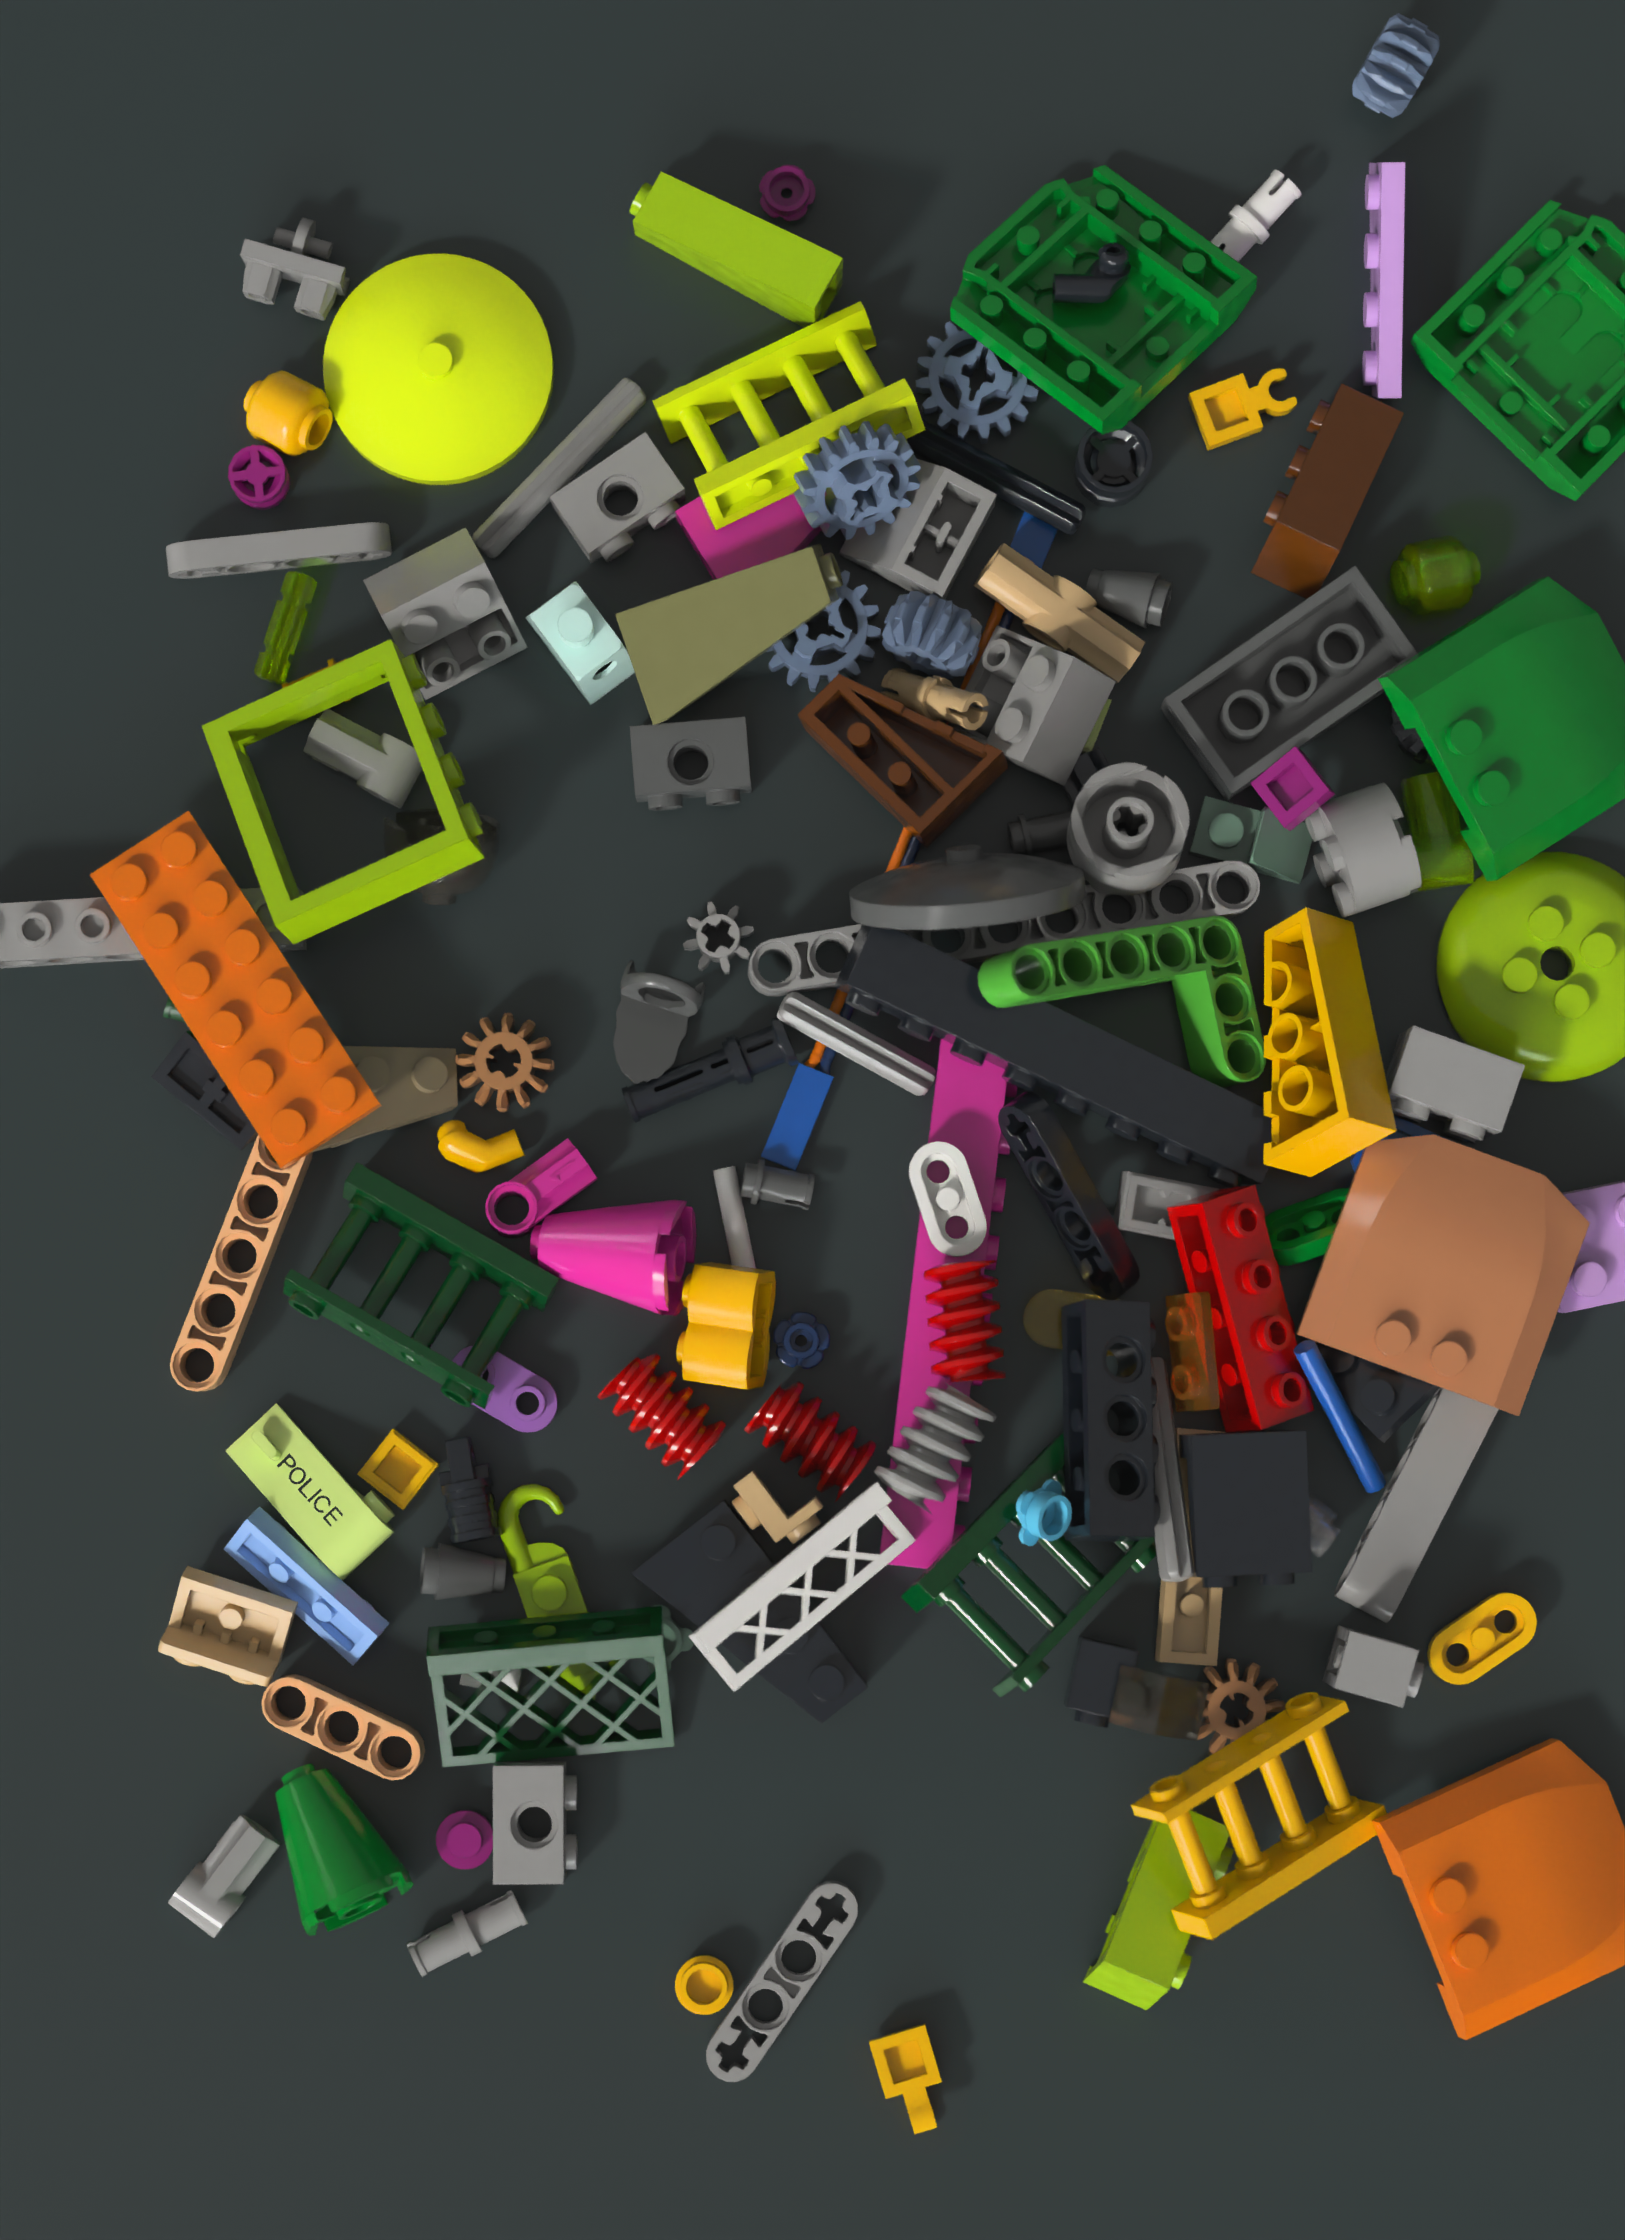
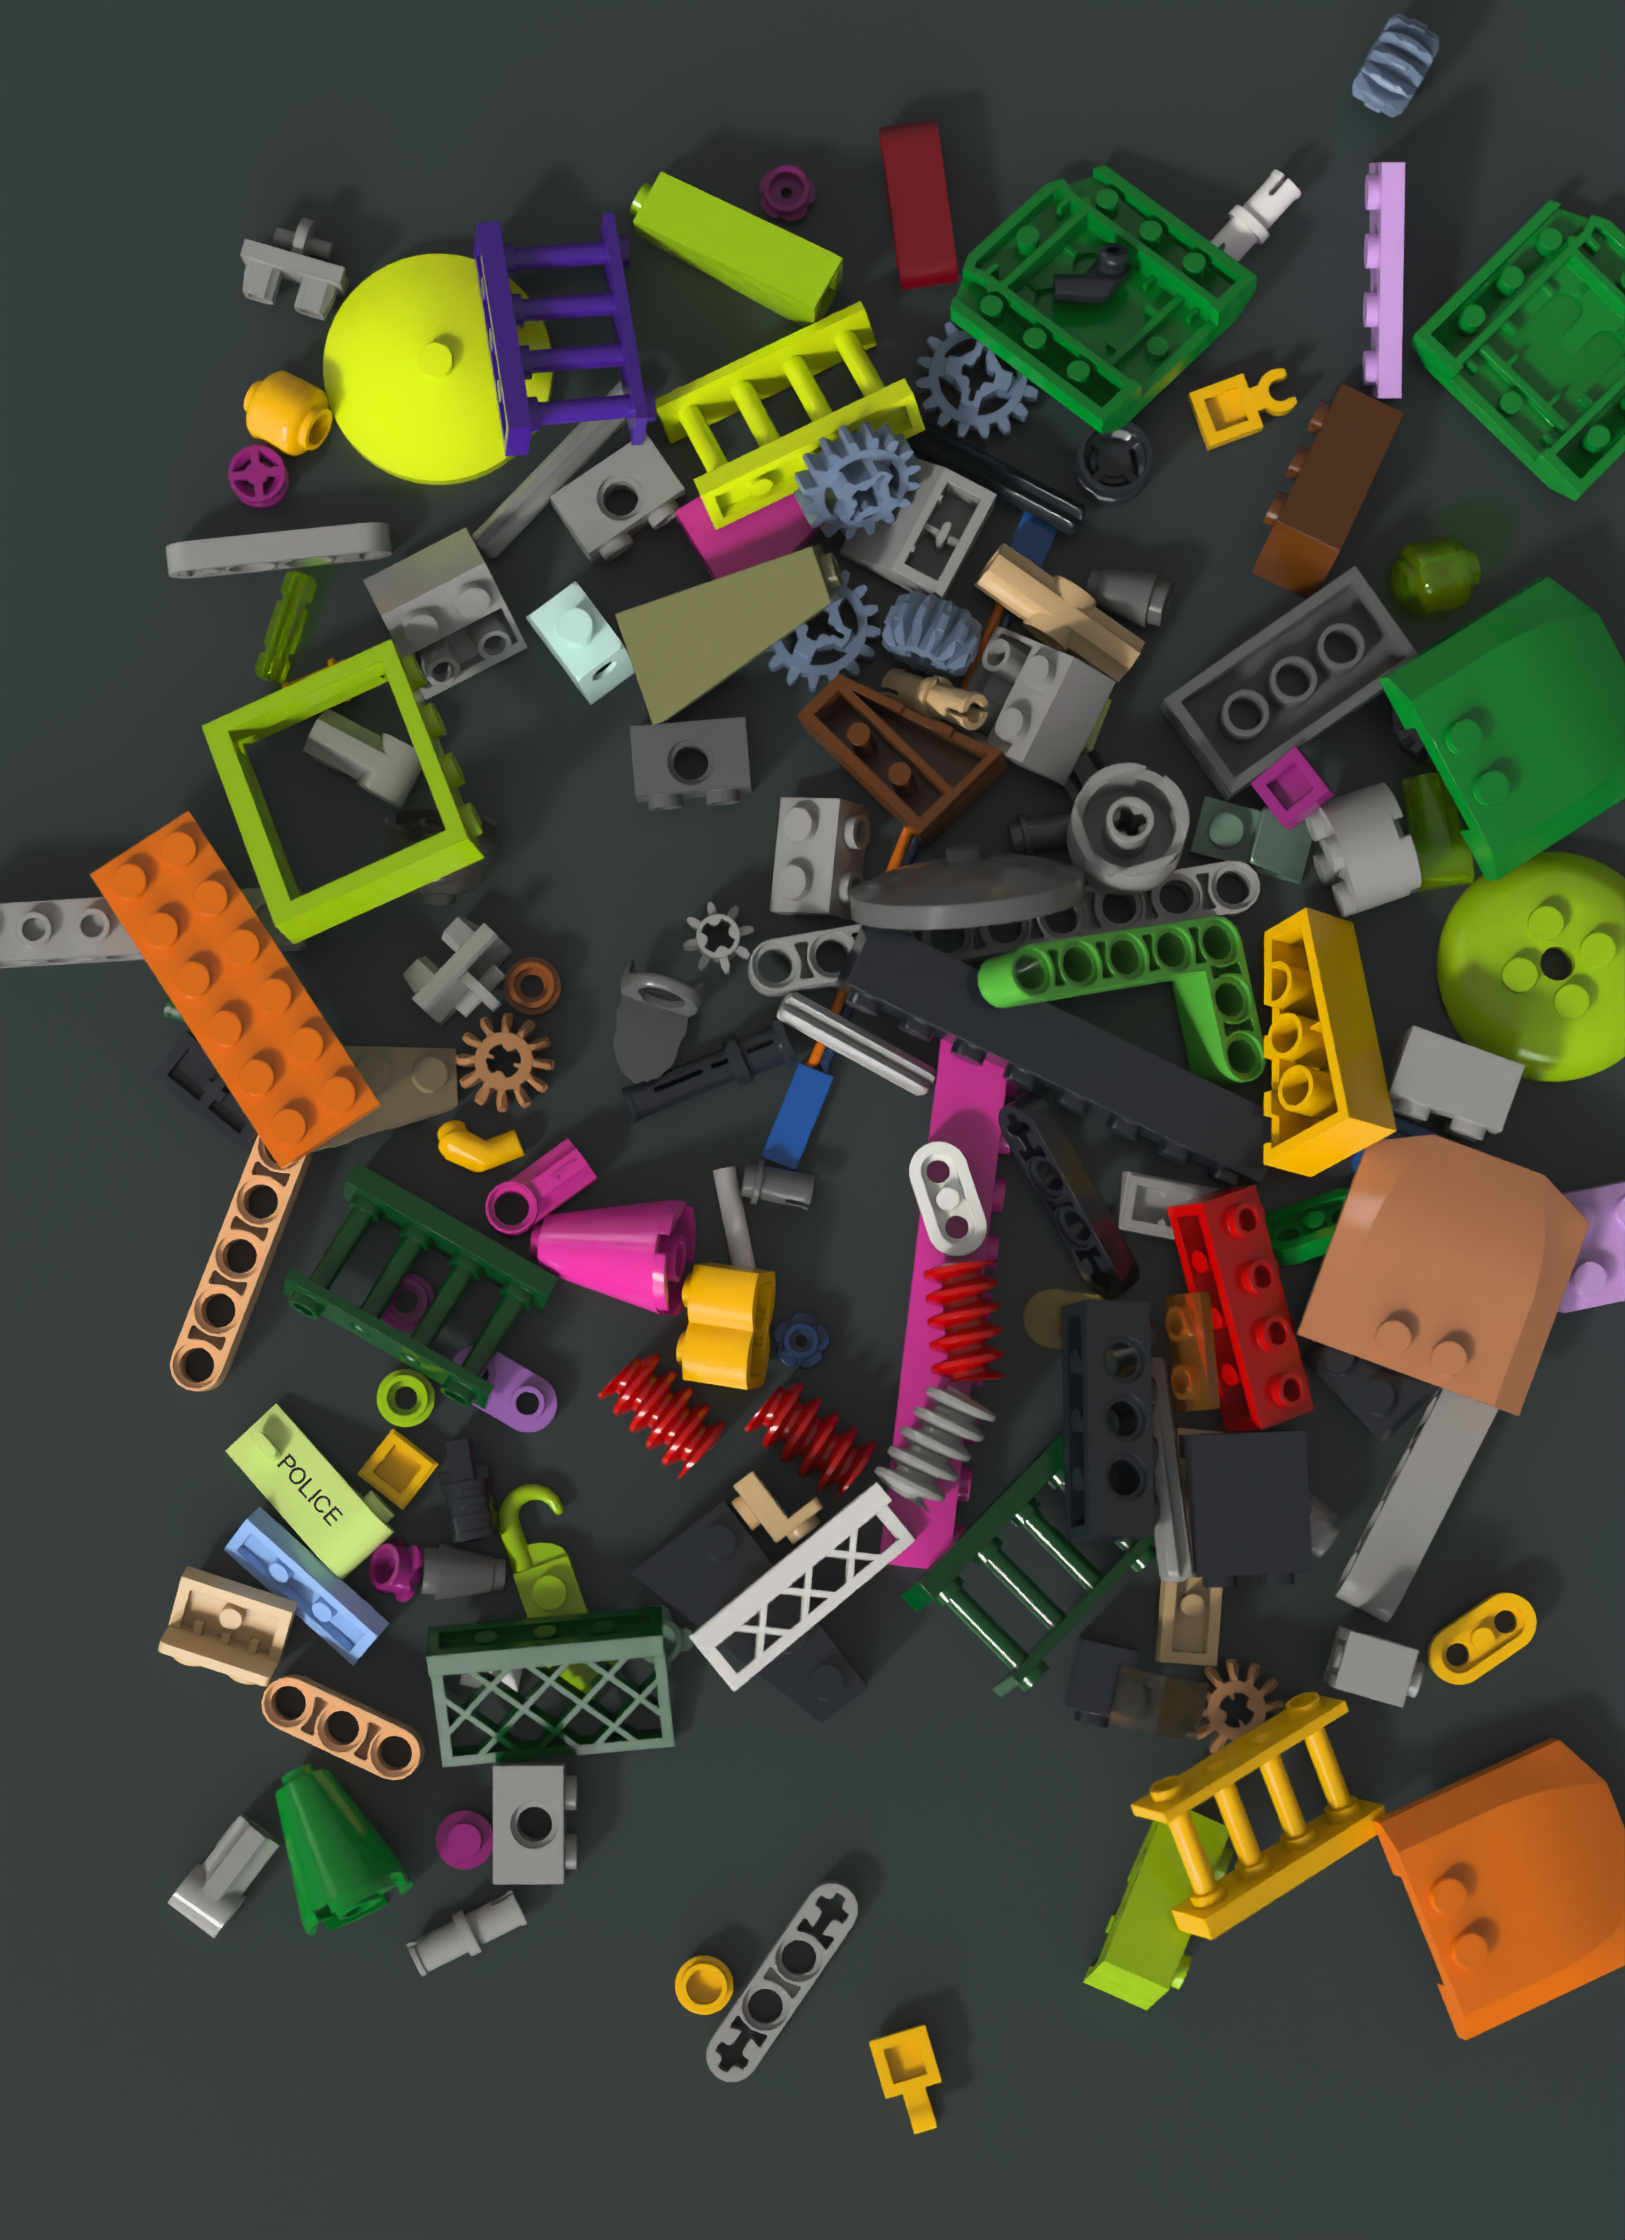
medium azure plate [1016,1479,1072,1546] -> none
blue bar [1294,1340,1387,1493] -> none
none -> magenta plate [369,1538,424,1602]
none -> lime plate [377,1369,435,1427]
none -> magenta plate [382,1273,435,1331]
none -> light grey hips [403,916,513,1027]
none -> dark purple fence [473,212,656,457]
none -> dark orange plate [503,957,561,1016]
none -> light grey bracket [770,797,871,921]
none -> dark red beam [879,119,958,291]

